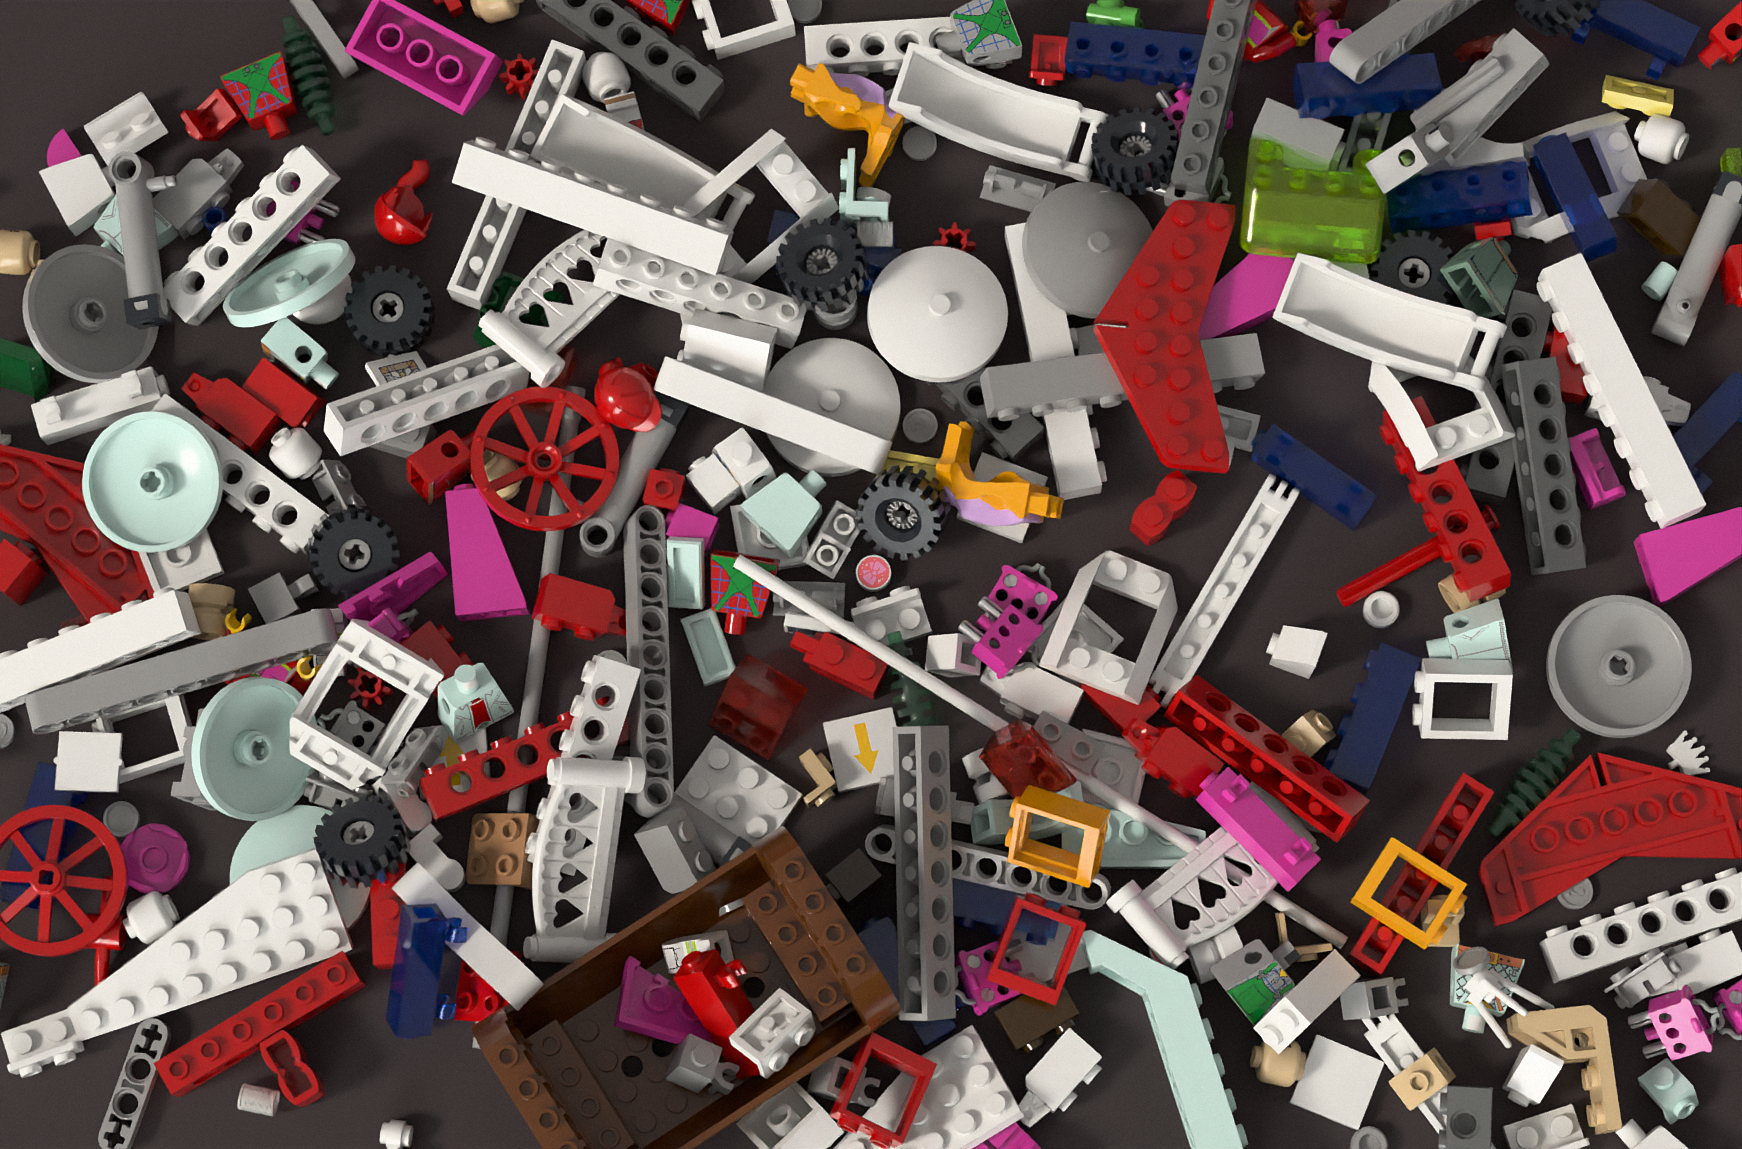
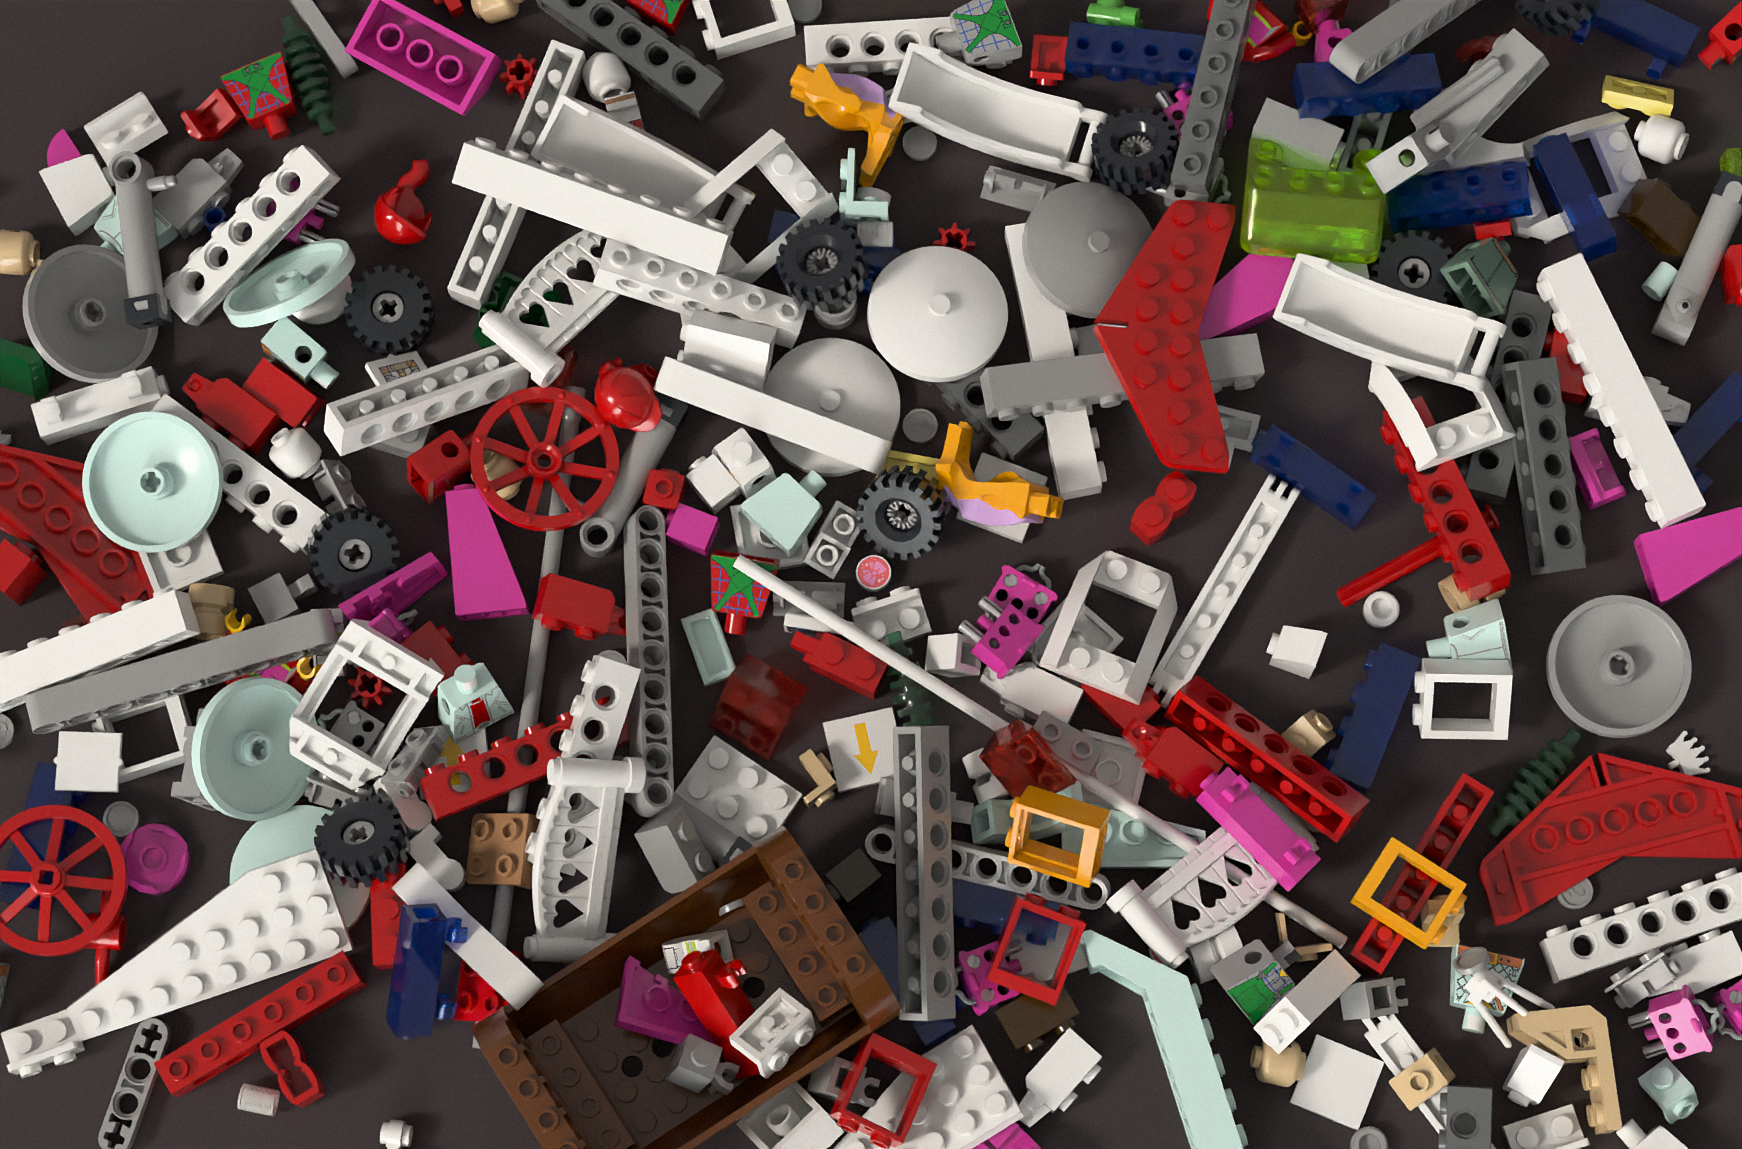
white head [123,891,180,944] -> none
light aqua tile [667,536,705,609] -> none

